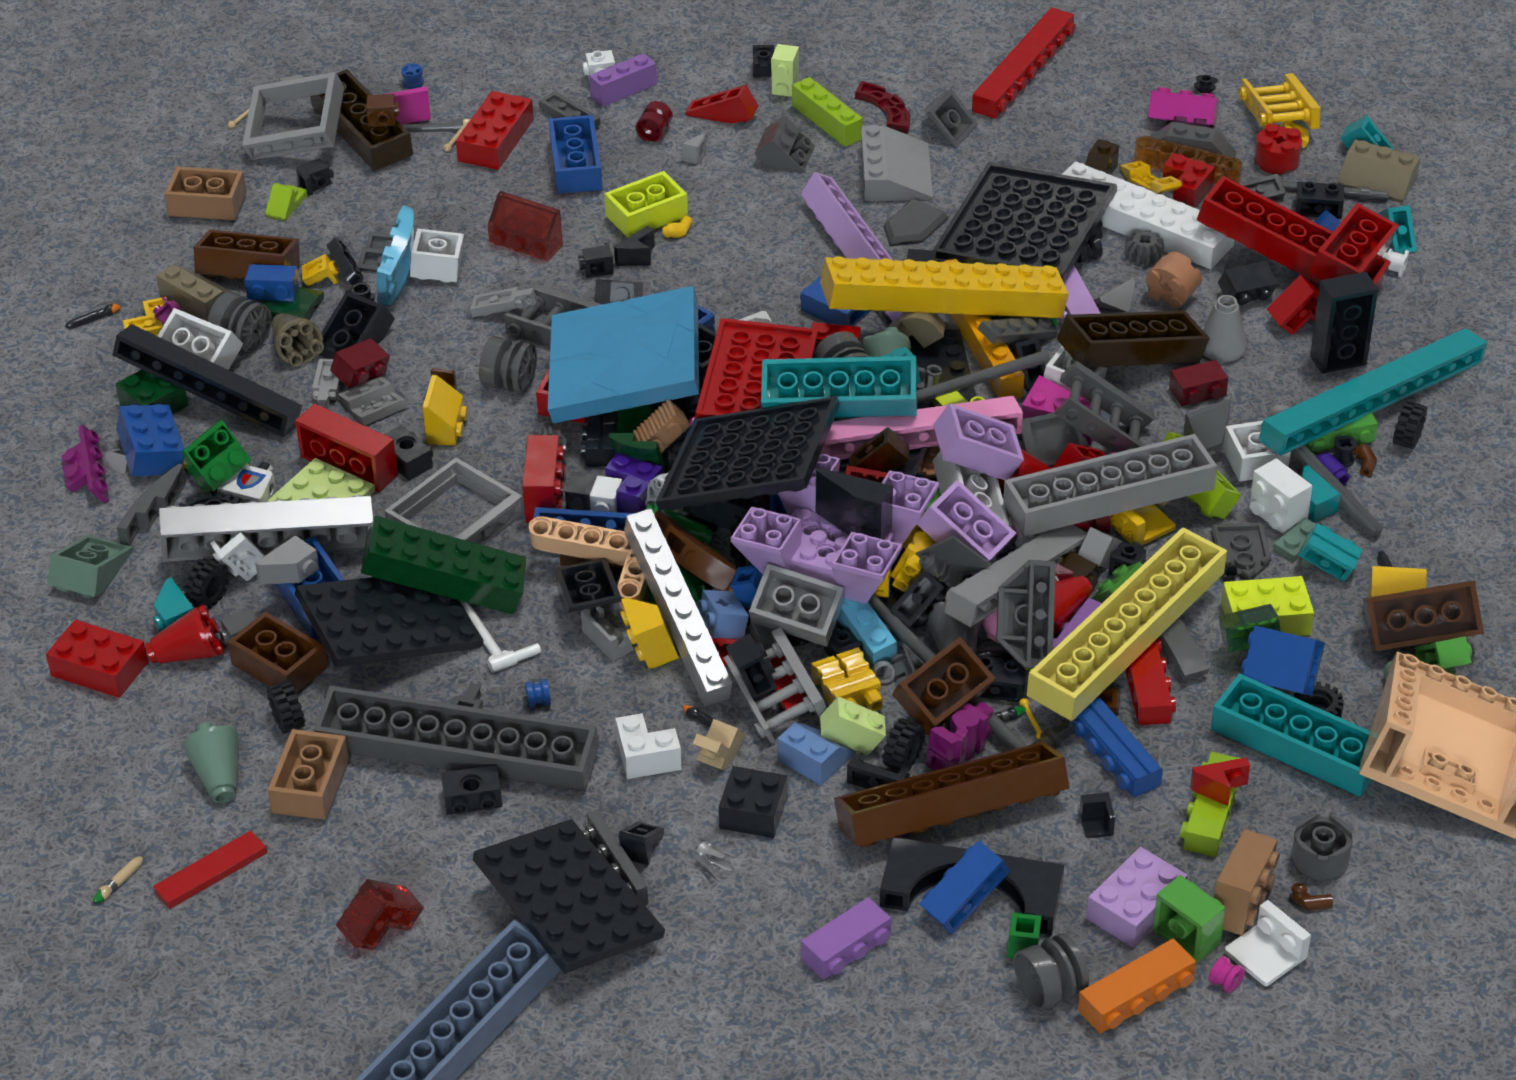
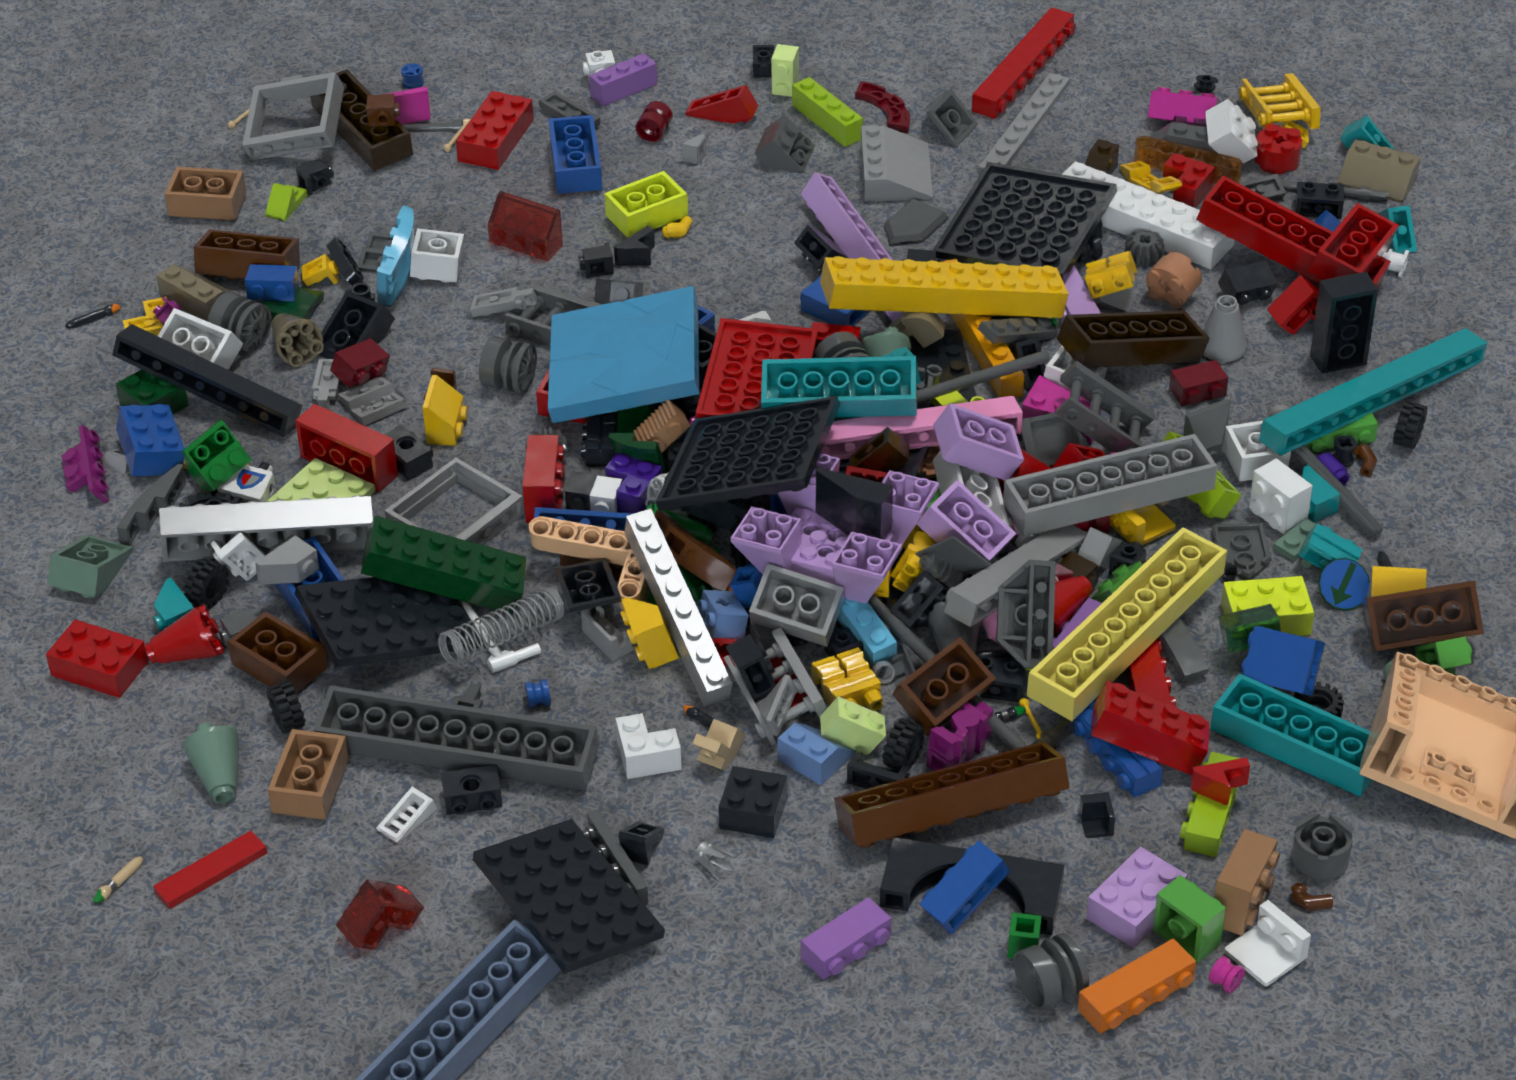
none -> white slope [376,786,437,844]
none -> light grey piece [438,587,565,665]
none -> light grey slope [758,675,797,736]
none -> black brick [794,225,849,273]
none -> light grey plate [978,73,1070,174]
none -> yellow hips [1085,251,1138,299]
none -> red brick [1091,681,1209,775]
none -> white brick [1205,99,1258,168]
none -> blue piece [1318,558,1370,610]

